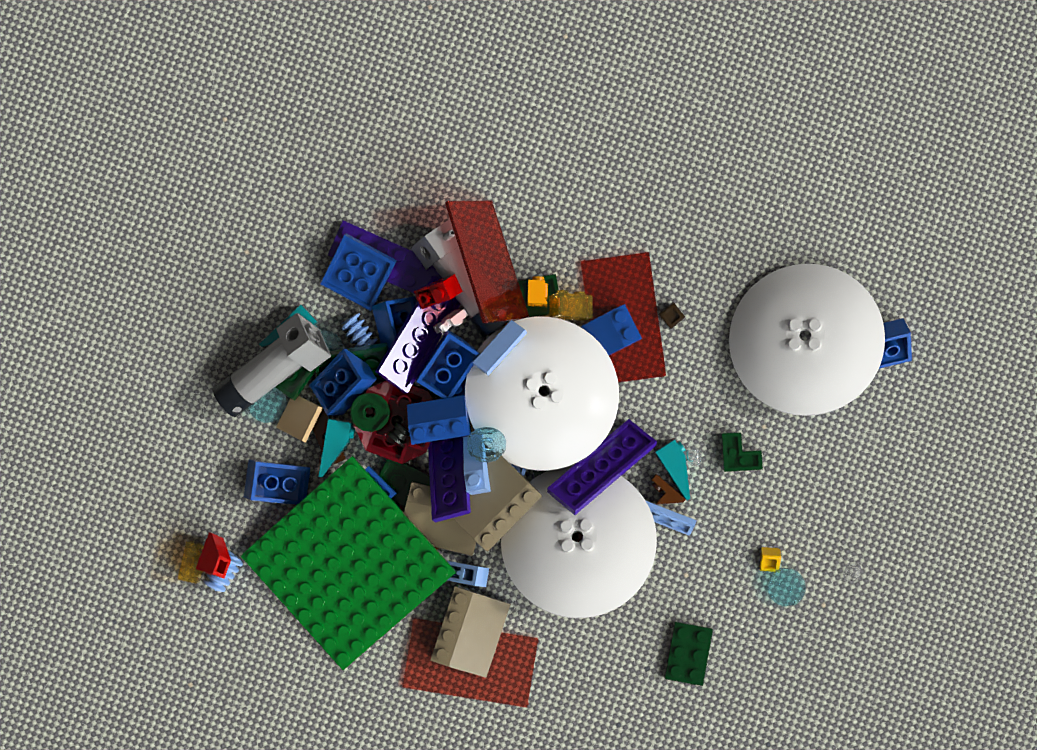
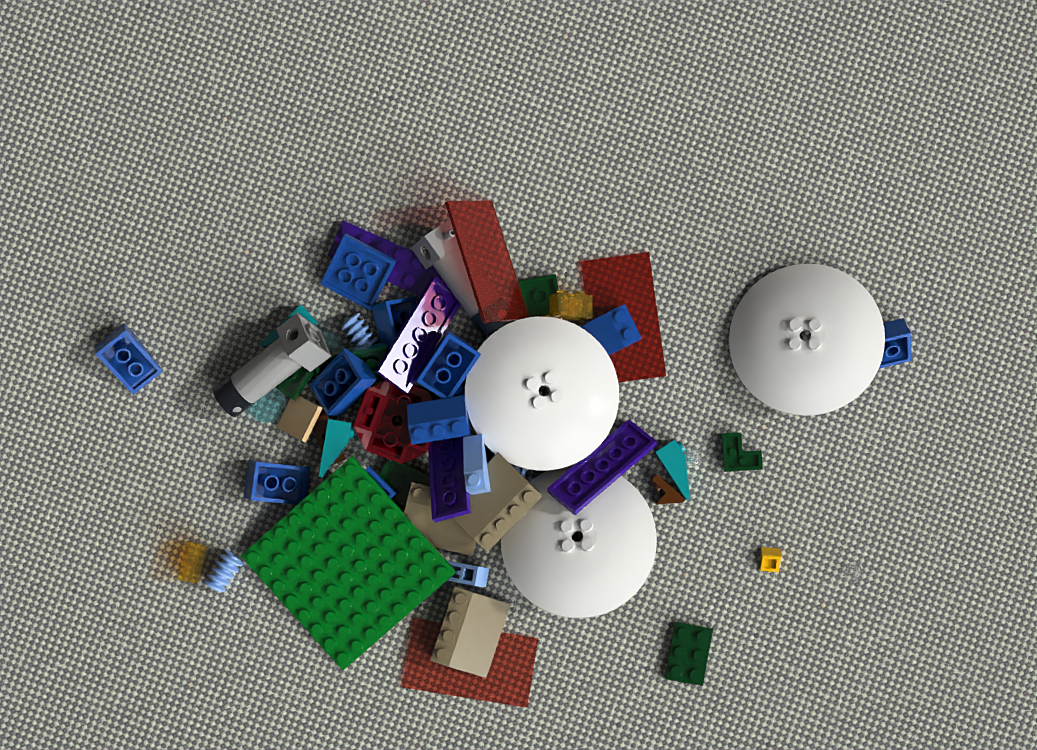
red slope [196,532,231,579] -> none
dark green plate [351,393,390,432] -> none
pearl dark grey wheel [387,422,410,446] -> none
red slope [414,274,463,309] -> none
white plate [433,308,468,334] -> none
clear light blue tile [467,427,506,462] -> none
light blue tile [473,320,527,376] -> none
light orange window [528,276,548,307] -> none
light blue tile [645,500,697,536] -> none
dark brown tile [658,302,685,329] -> none
clear light blue tile [767,568,806,606] -> none
none -> blue slope [94,323,163,395]

